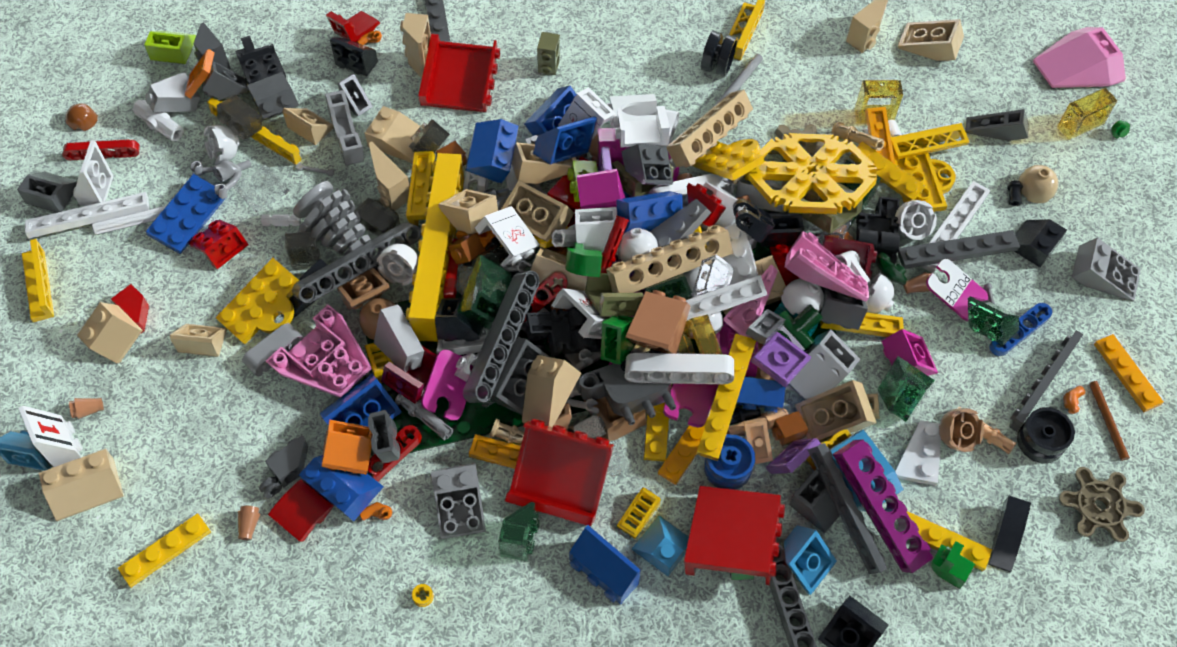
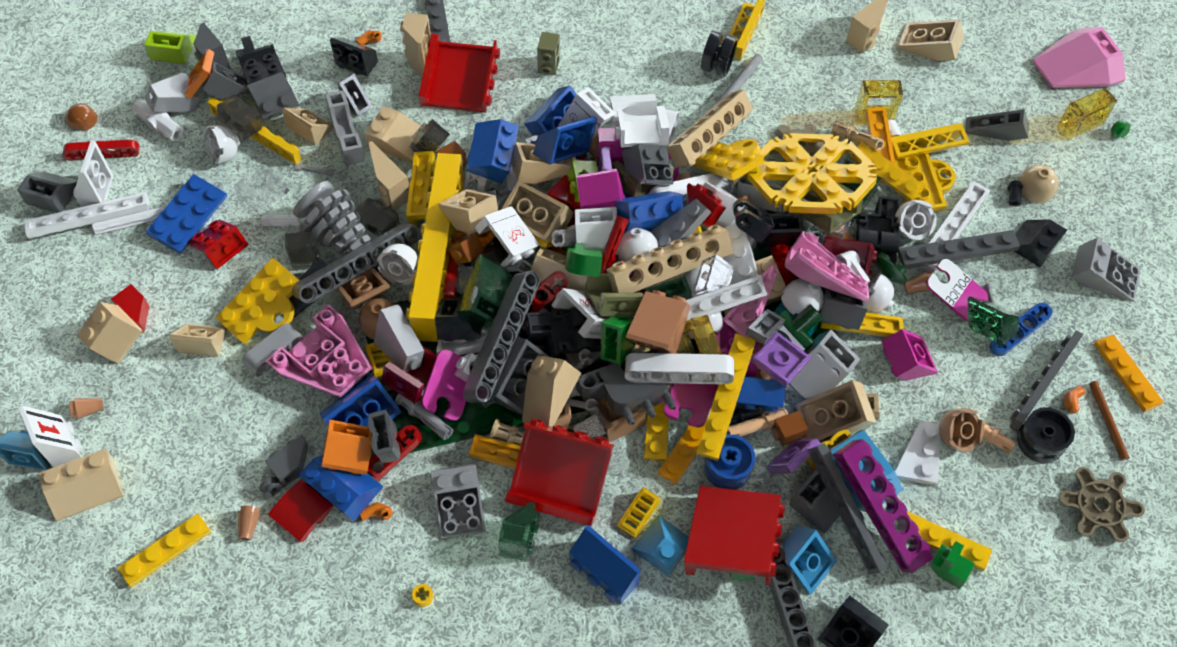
yellow fence [22,239,54,323] -> none
light grey piece [191,160,252,199] -> none
red bracket [326,11,380,42] -> none
light nougat slope [743,417,773,464] -> none
clear green slope [877,356,935,422] -> none
black slope [988,495,1031,572] -> none

